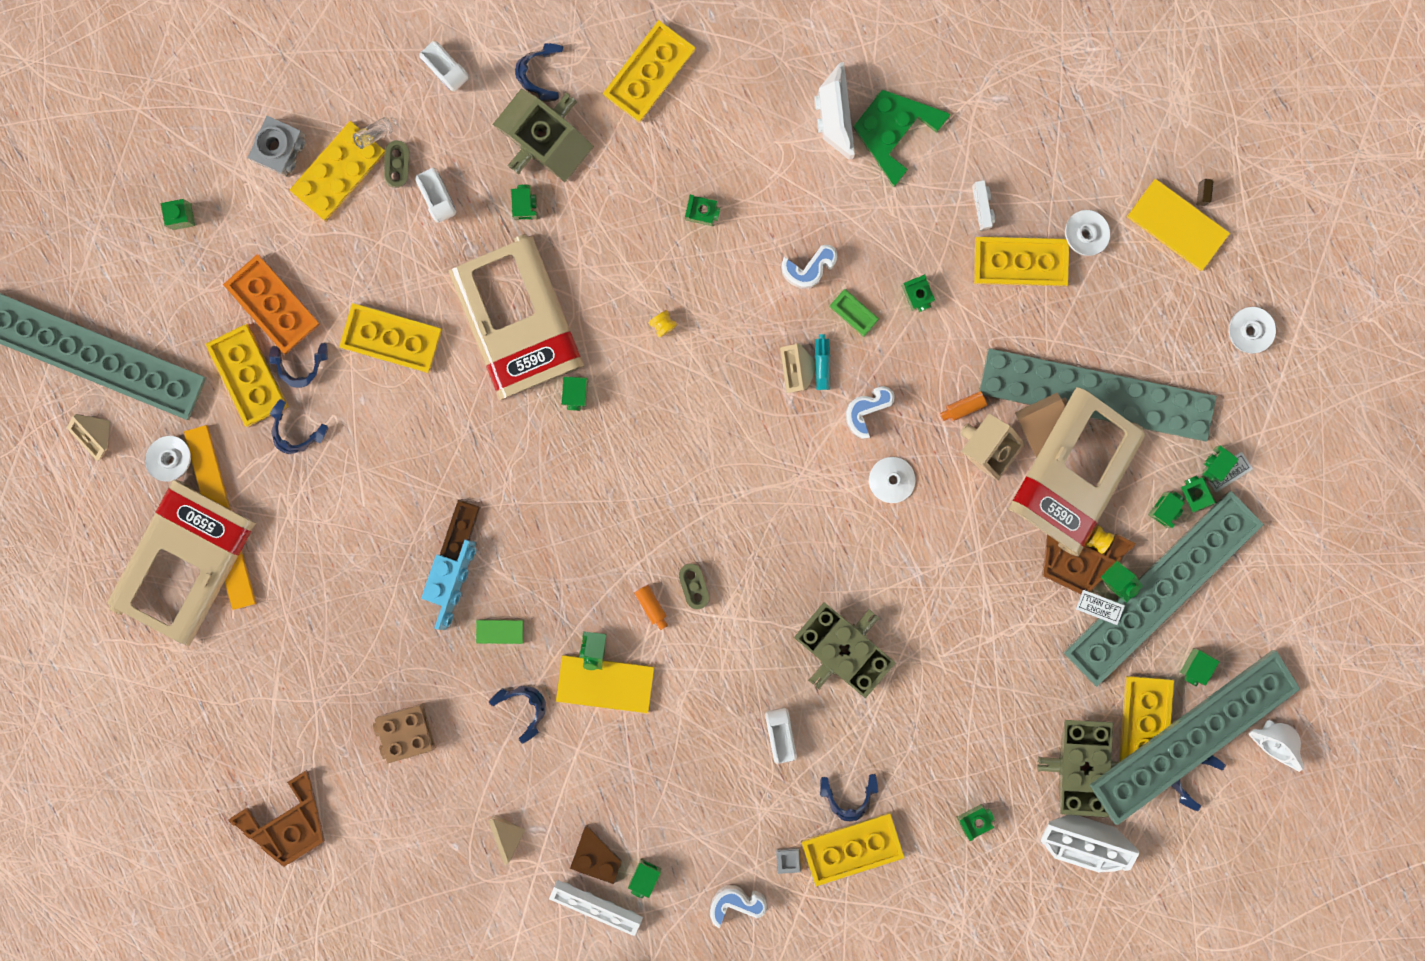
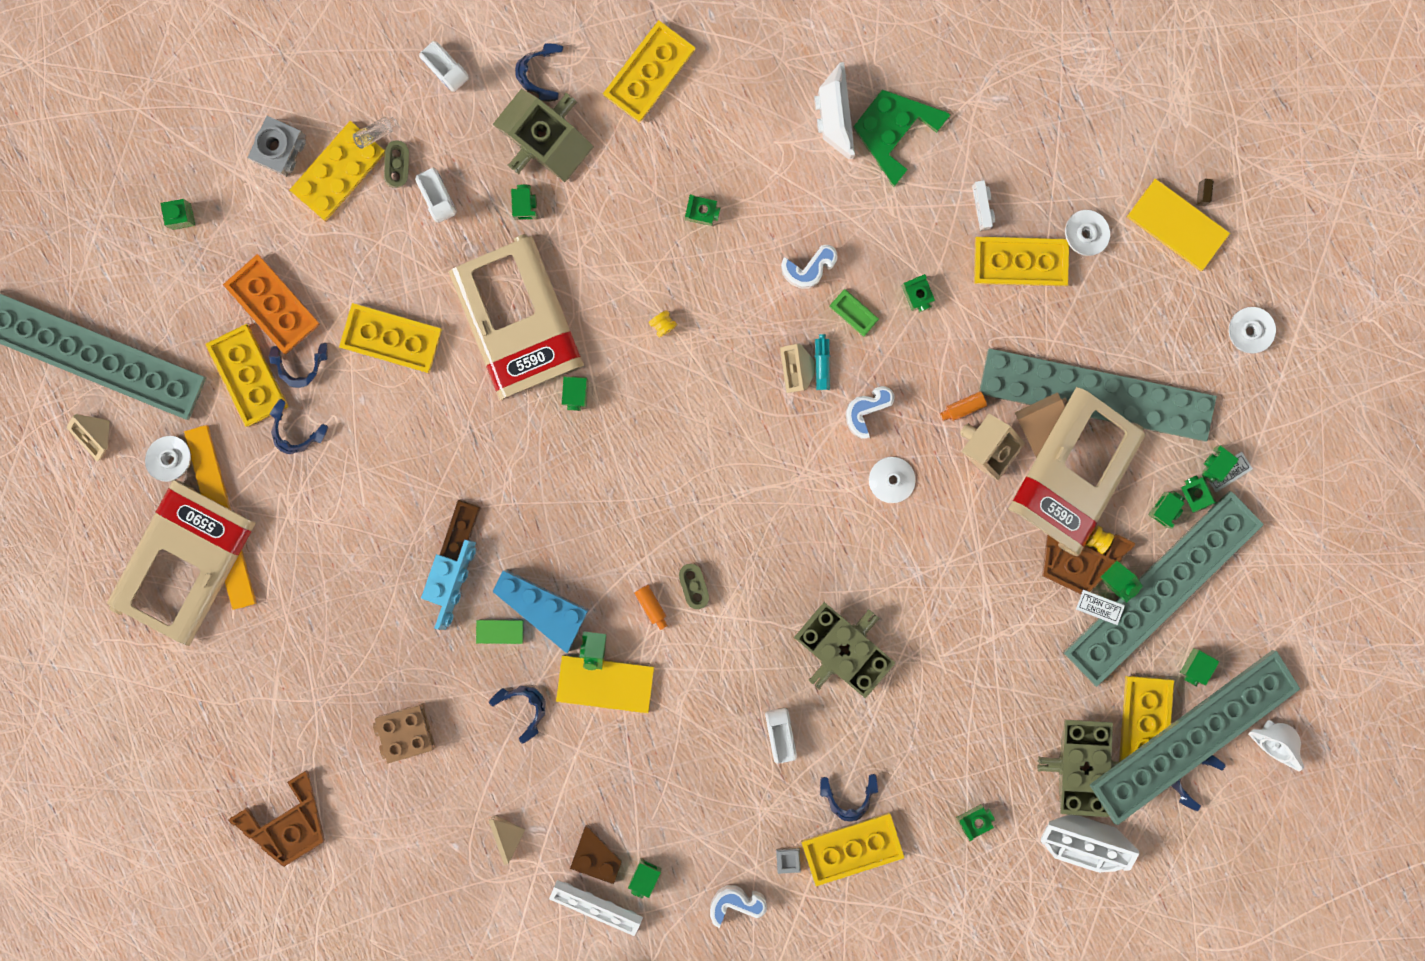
none -> dark azure wedge [493,570,589,653]

